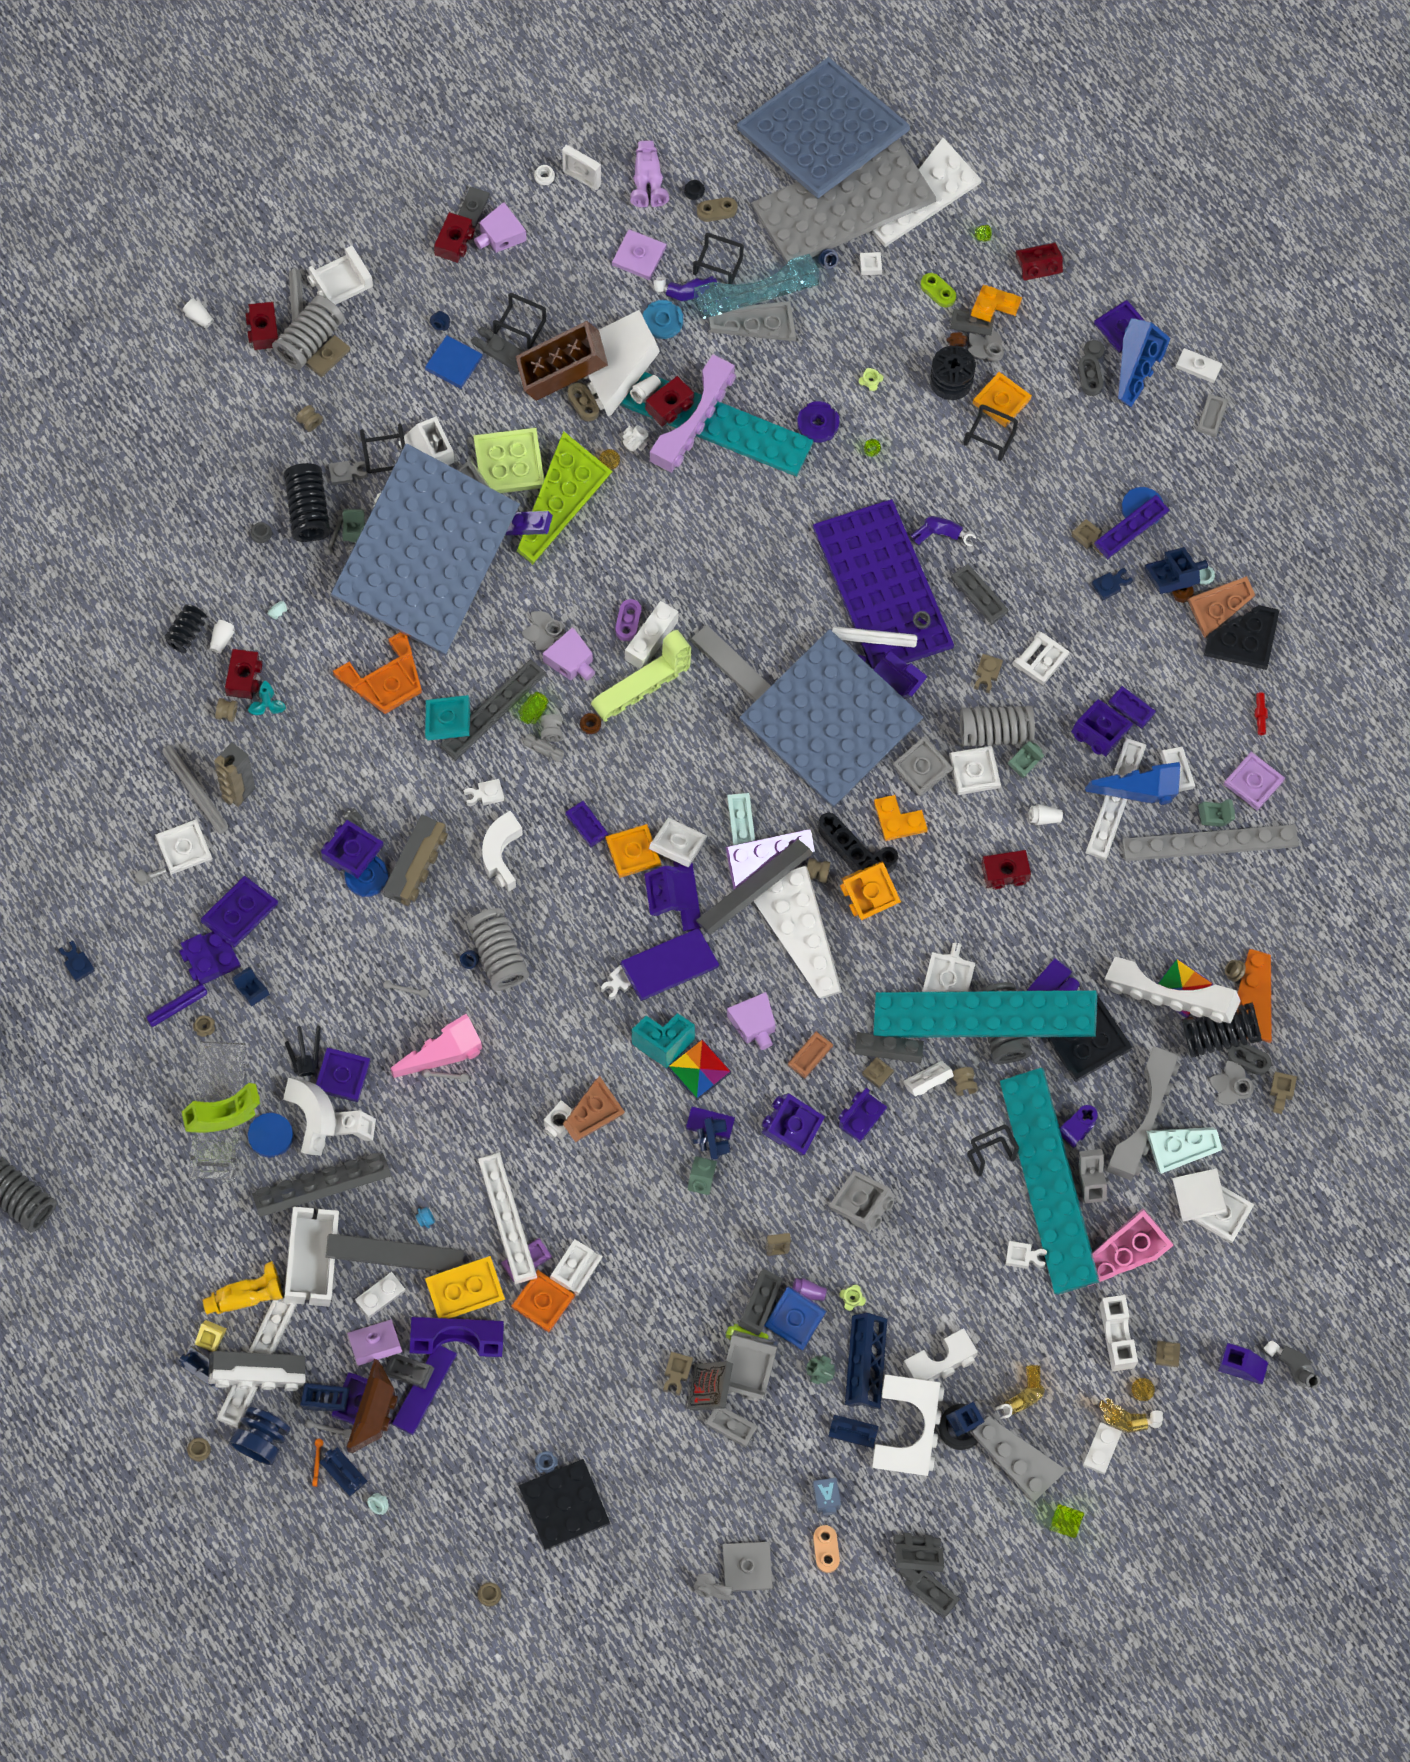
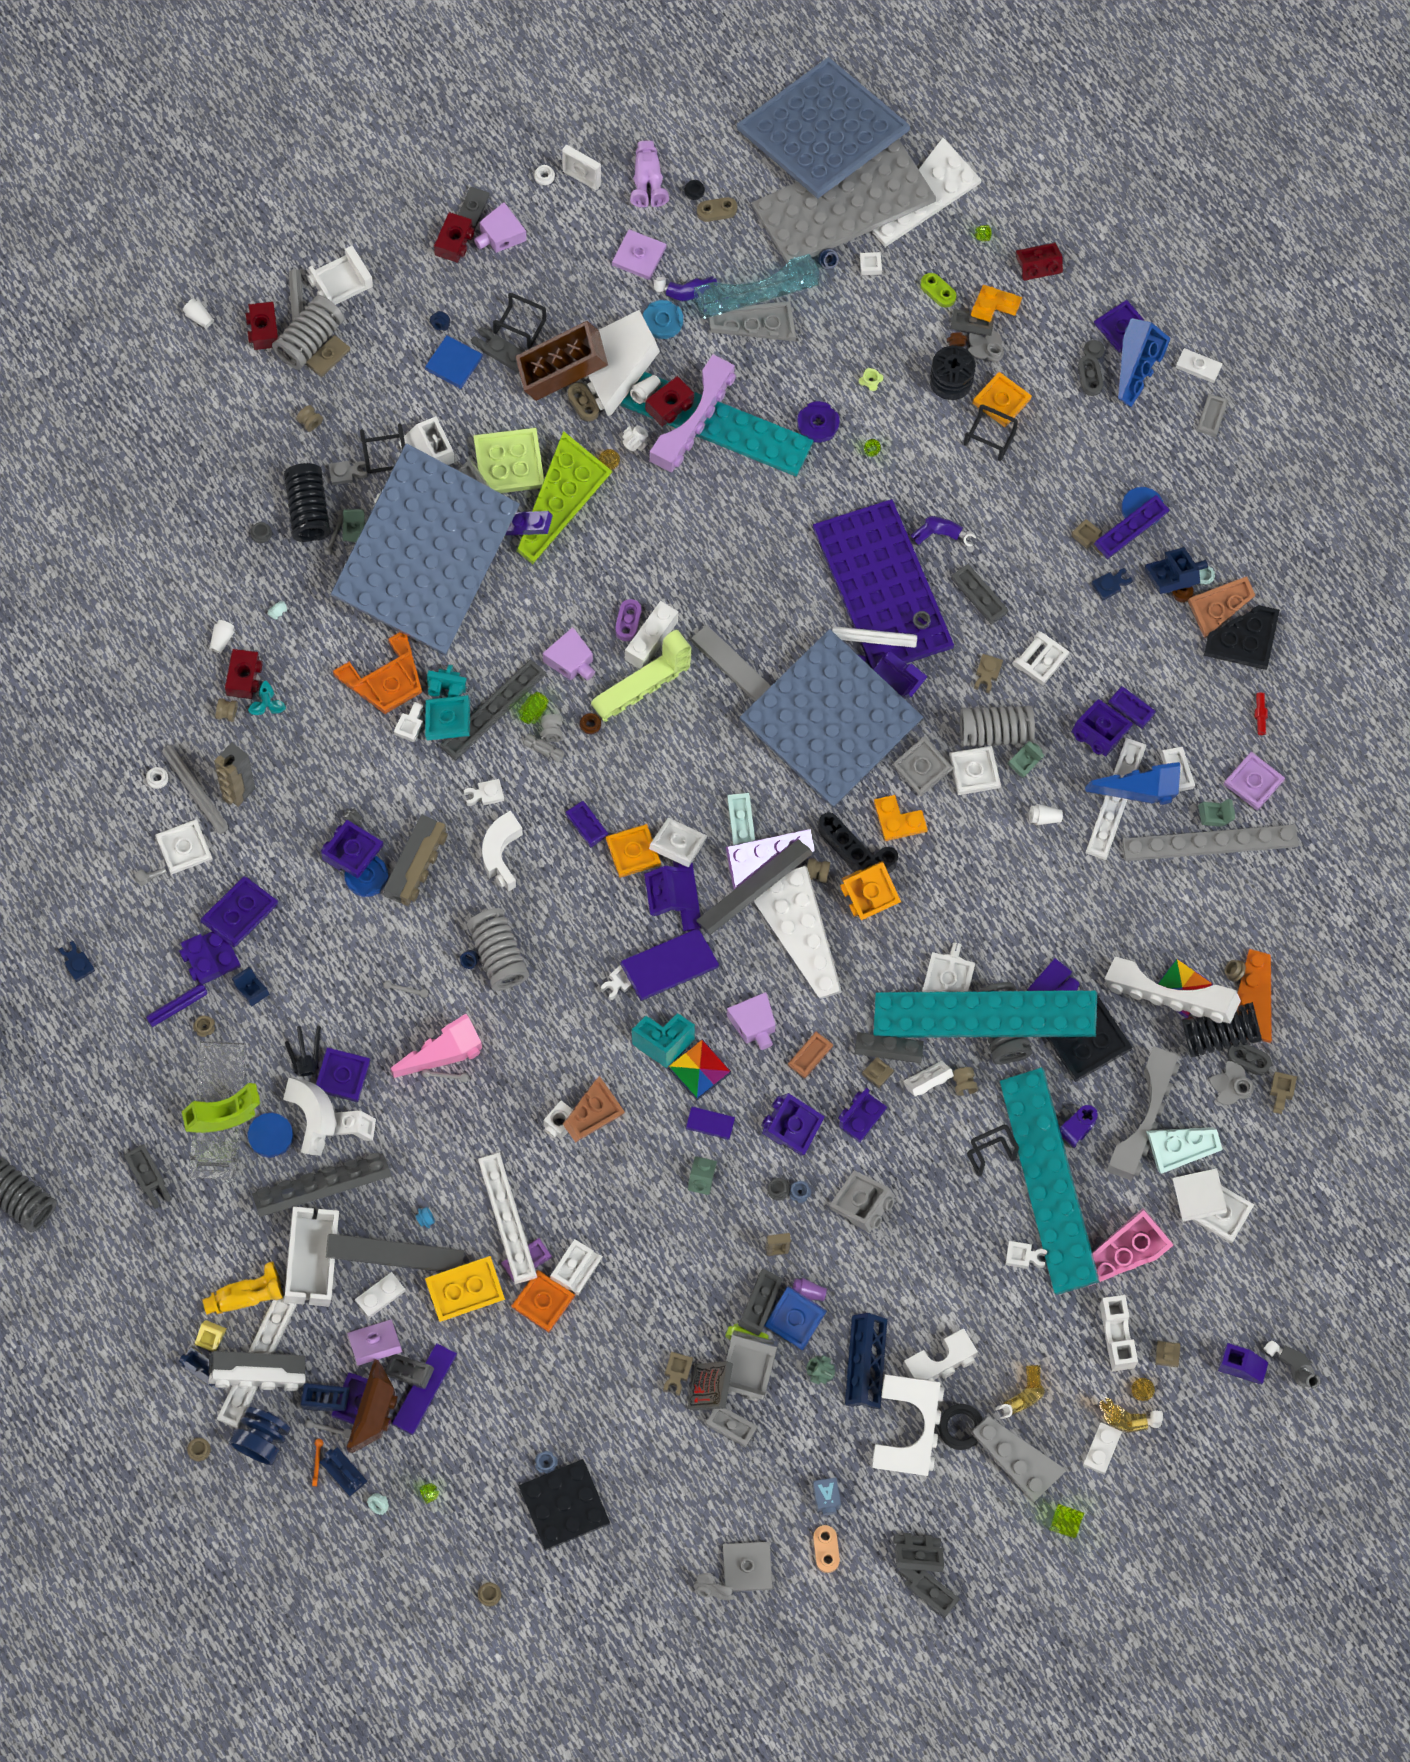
black piece [165,604,207,654] -> none
dark purple arch [409,1317,504,1357] -> none
light grey plate [522,611,565,651] -> none
dark blue hips [692,1117,731,1160] -> none
black piece [693,233,744,287] -> none
dark blue hinge [828,1415,879,1448] -> none
yellowish green plate [839,1285,866,1311] -> none
dark blue brick [946,1401,985,1436] -> none
dark red brick [981,850,1031,890] -> none
light grey brick [1078,1149,1107,1204] -> none
none -> dark grey hinge [124,1144,172,1209]
none -> white plate [146,767,168,789]
none -> white plate [394,702,424,742]
none -> clear neon green hinge [419,1483,439,1504]
none -> teal hips [427,664,467,697]
none -> dark grey plate [767,1178,790,1201]
none -> sand blue plate [789,1181,811,1203]

